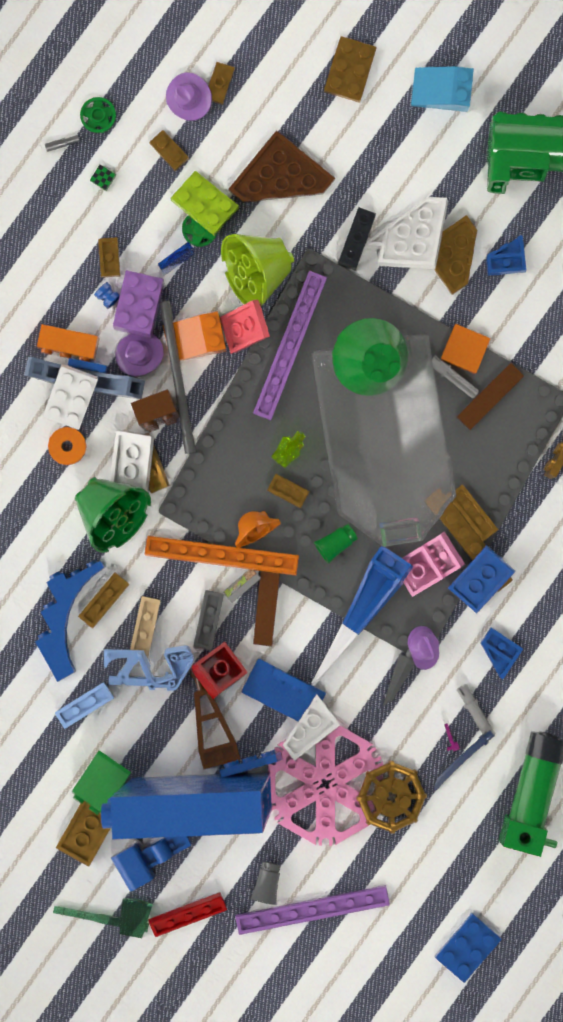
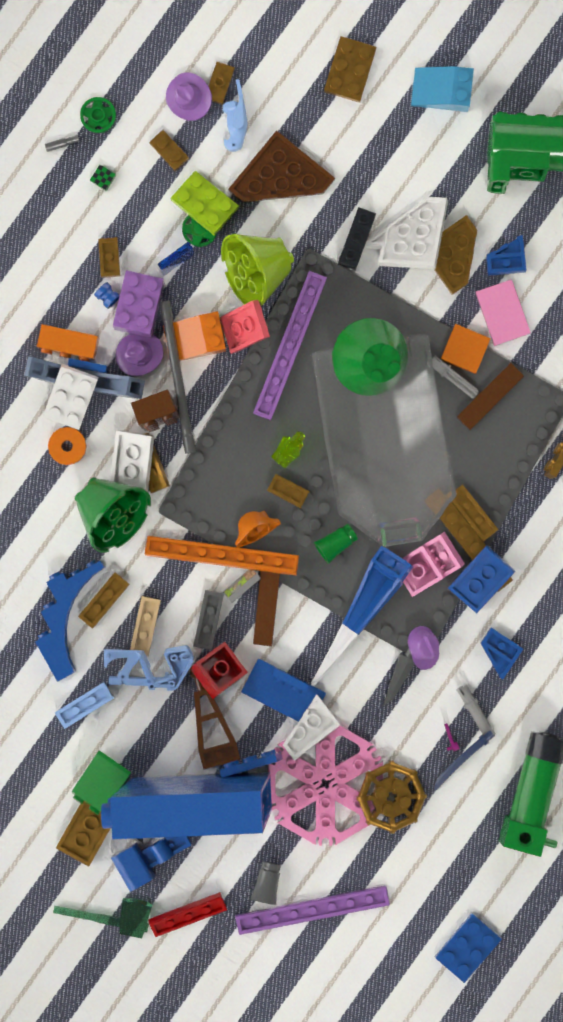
none -> light blue animal [223,79,248,152]
none -> bright pink tile [475,279,531,346]

